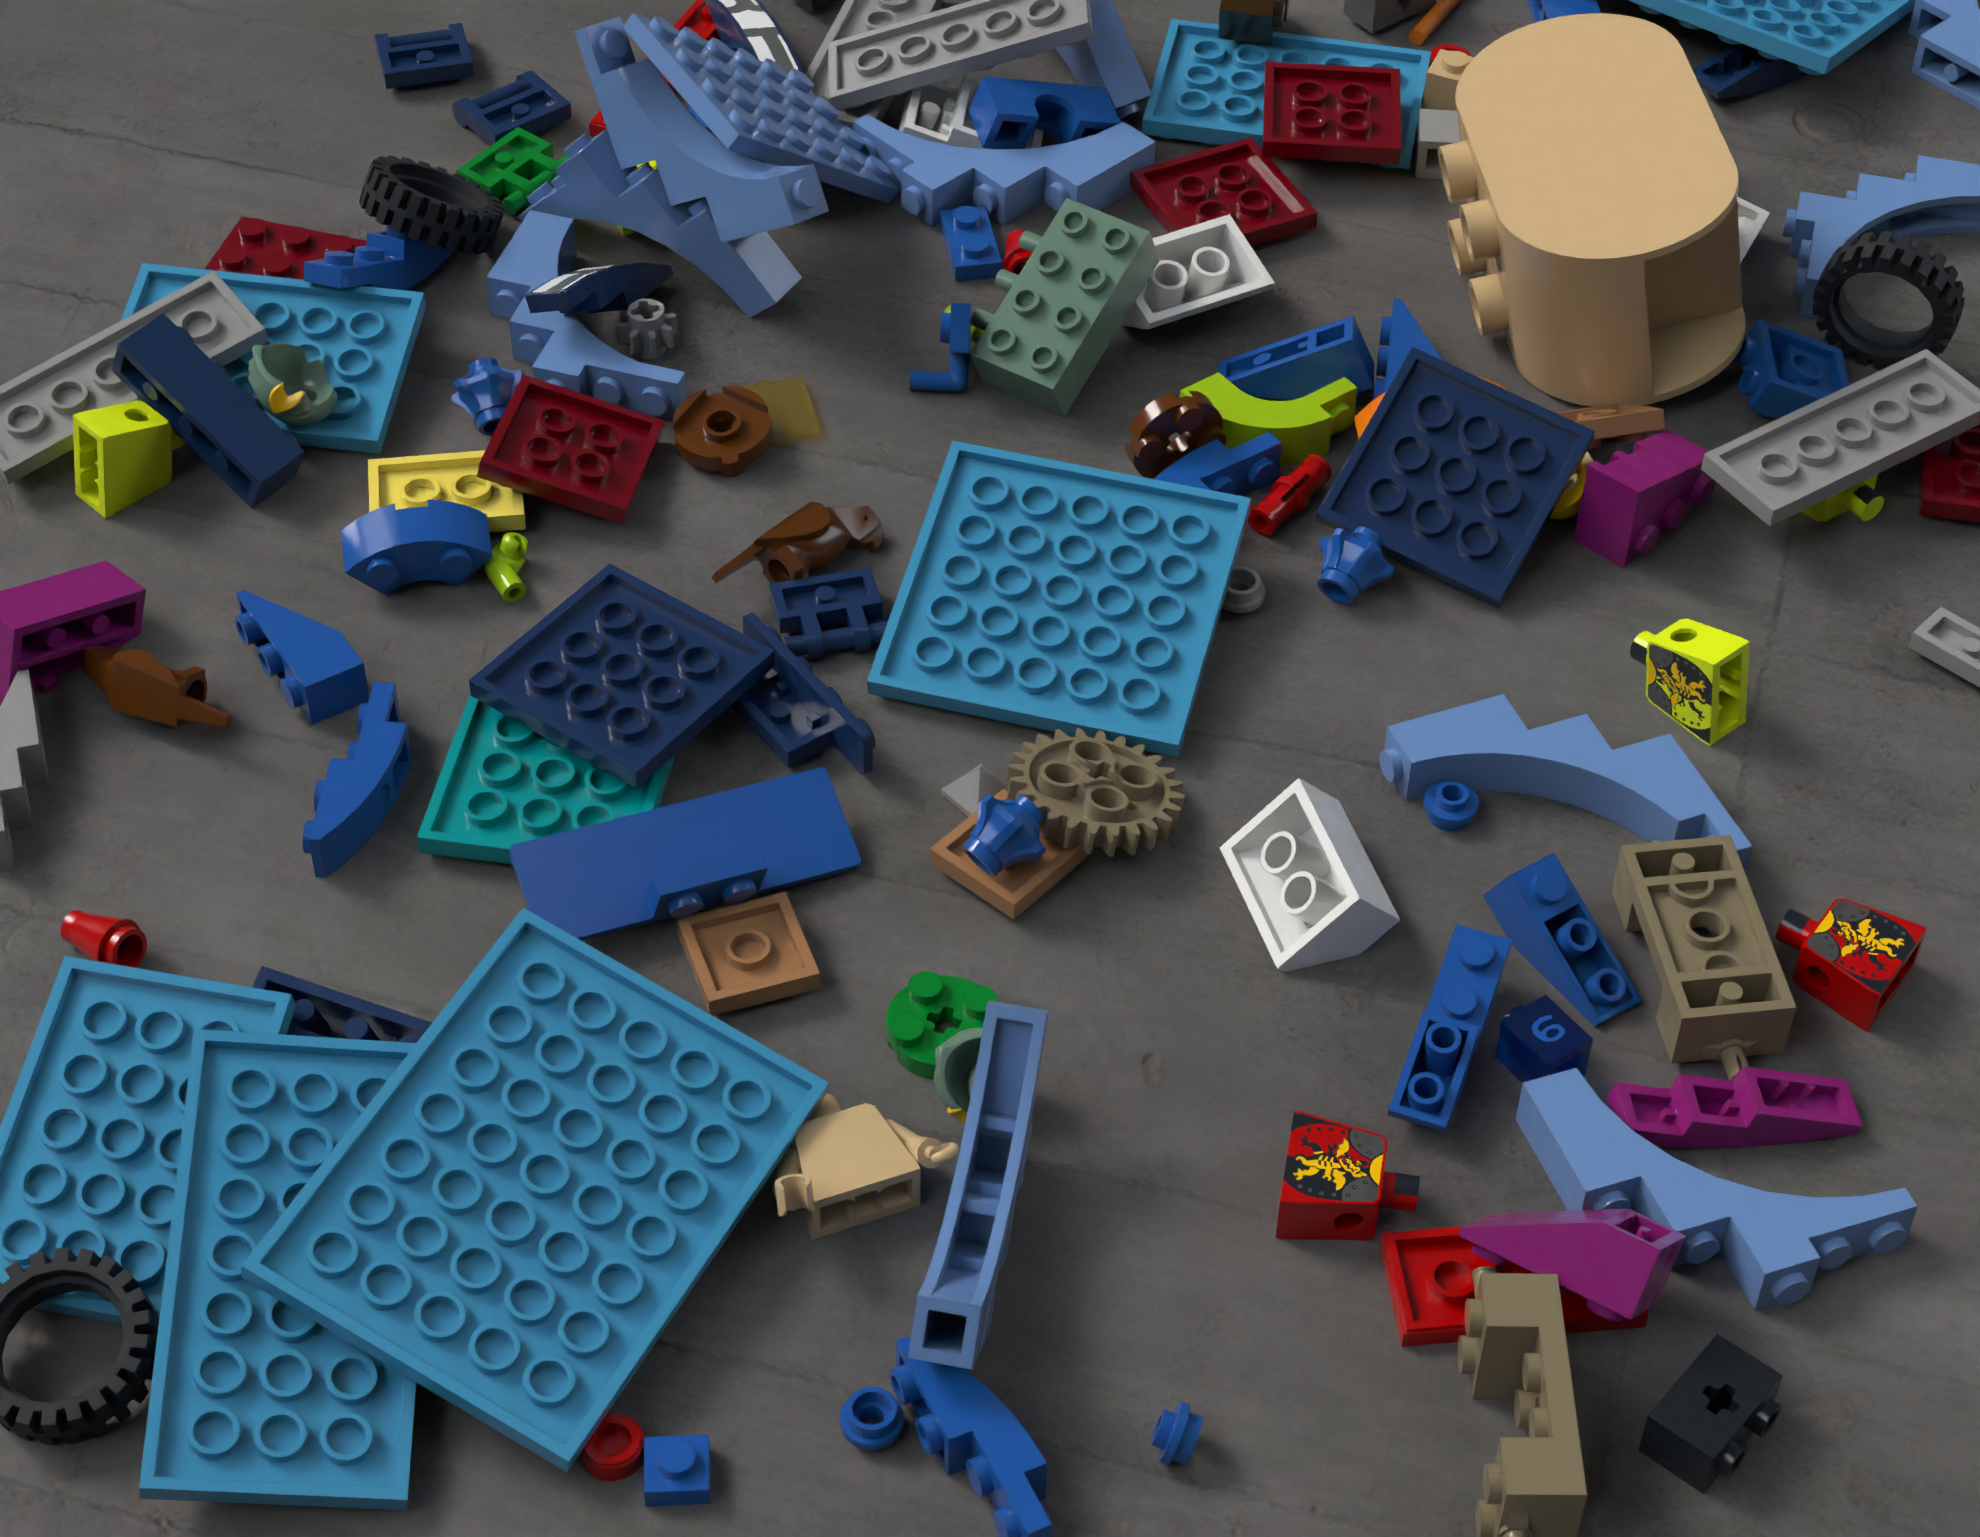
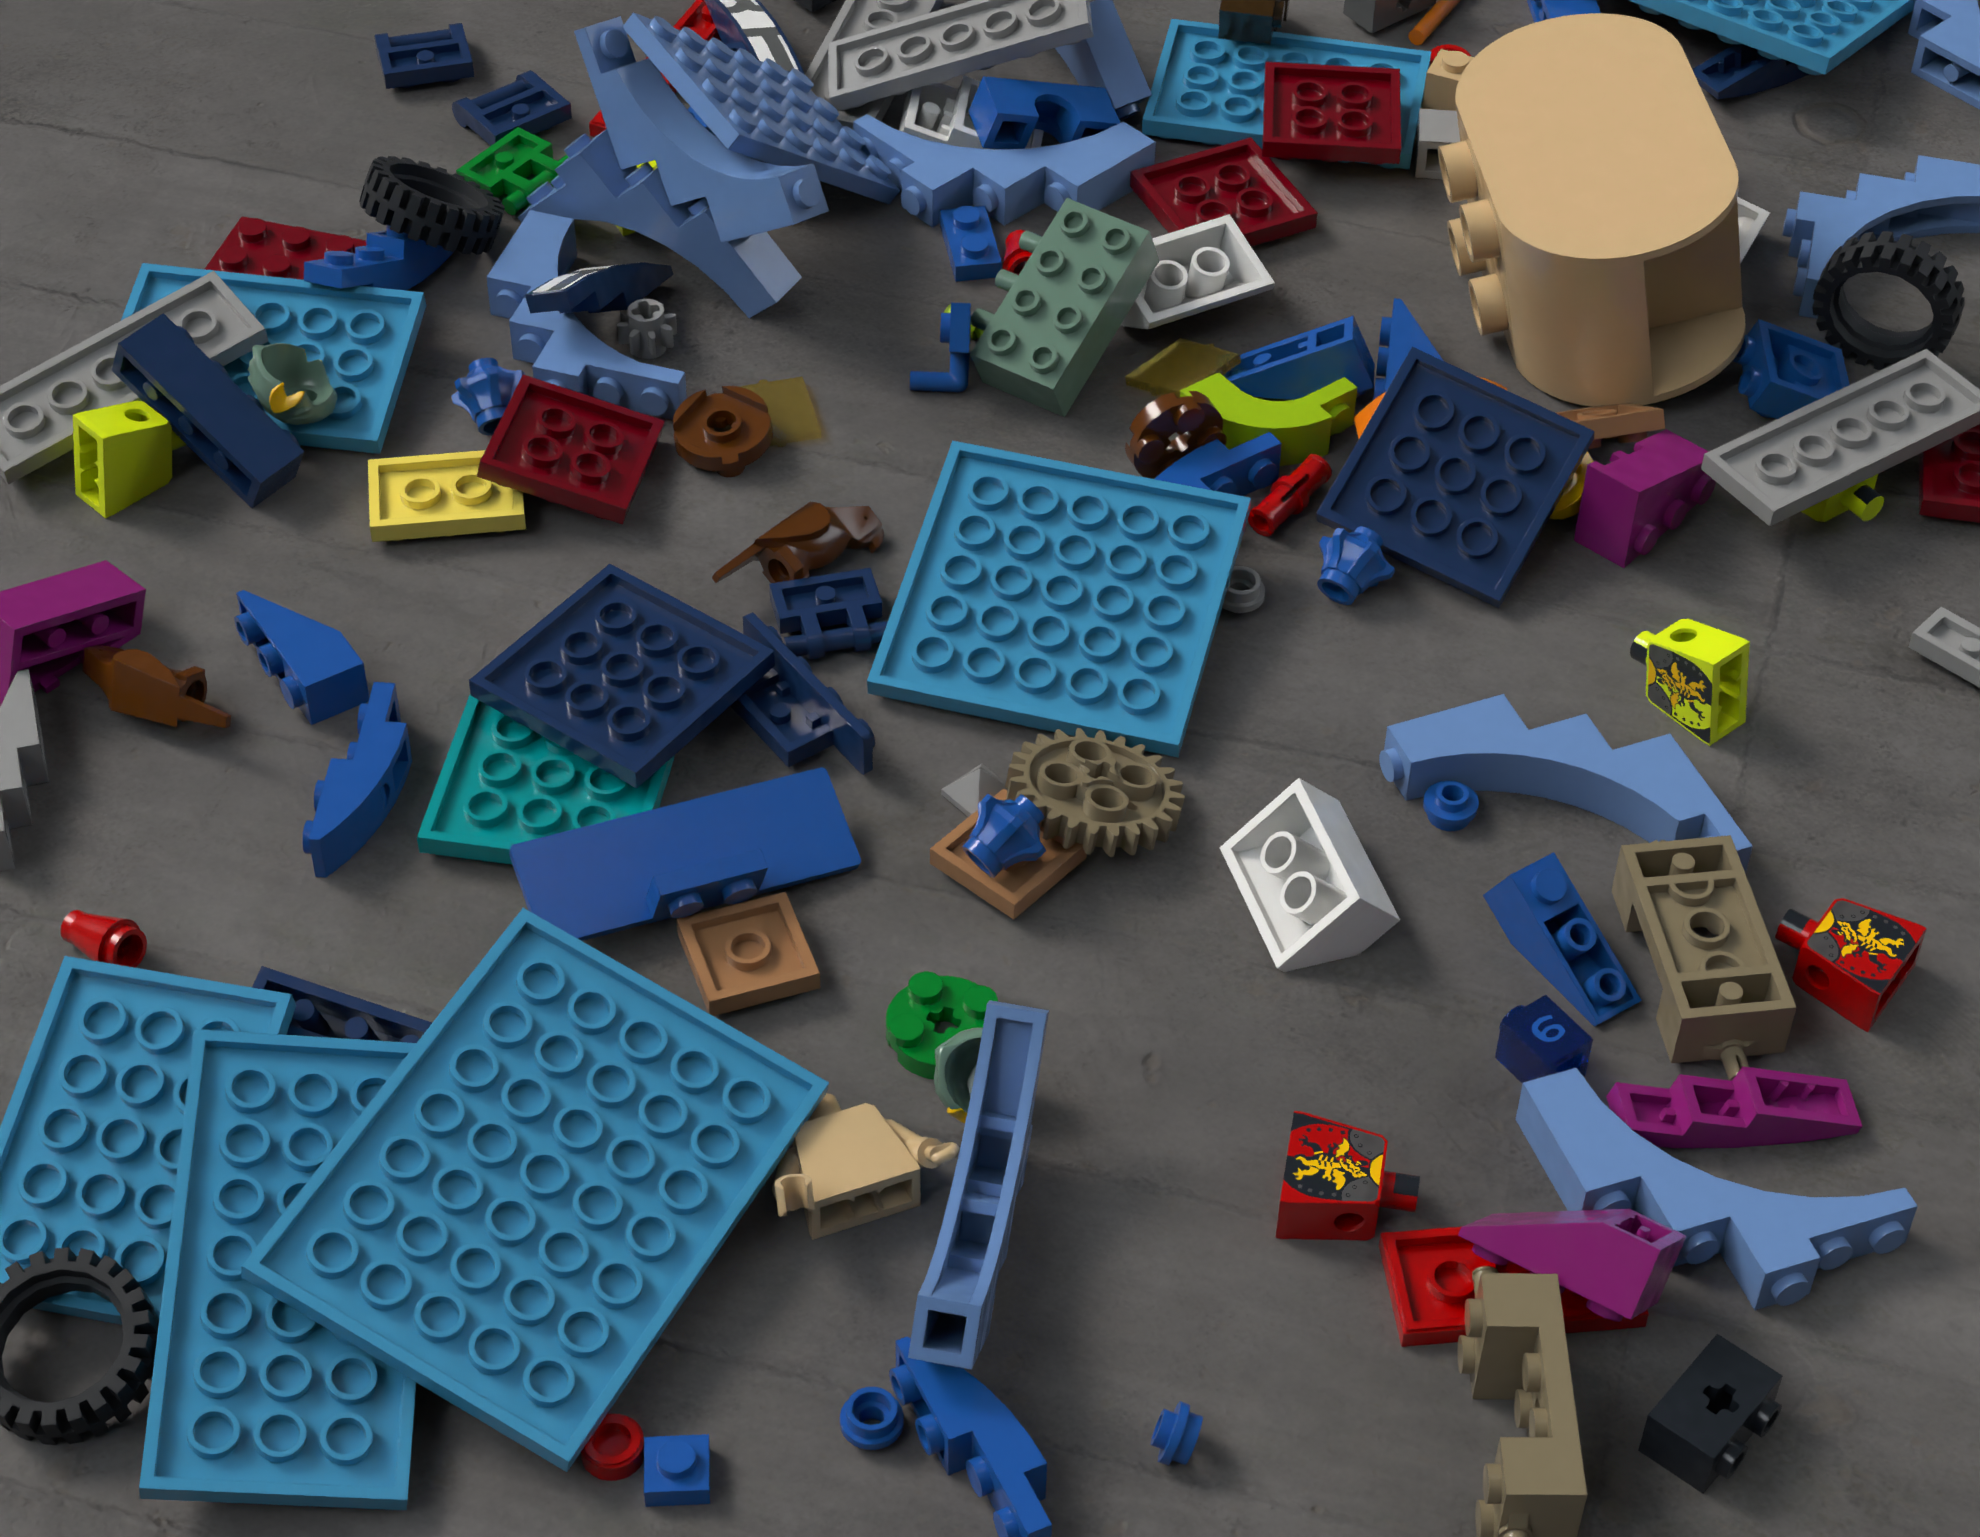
blue brick [341,500,493,595] -> none
lime arm [484,532,529,603] -> none
blue slope [1388,924,1512,1133] -> none
none -> clear yellow piece [1125,338,1241,398]

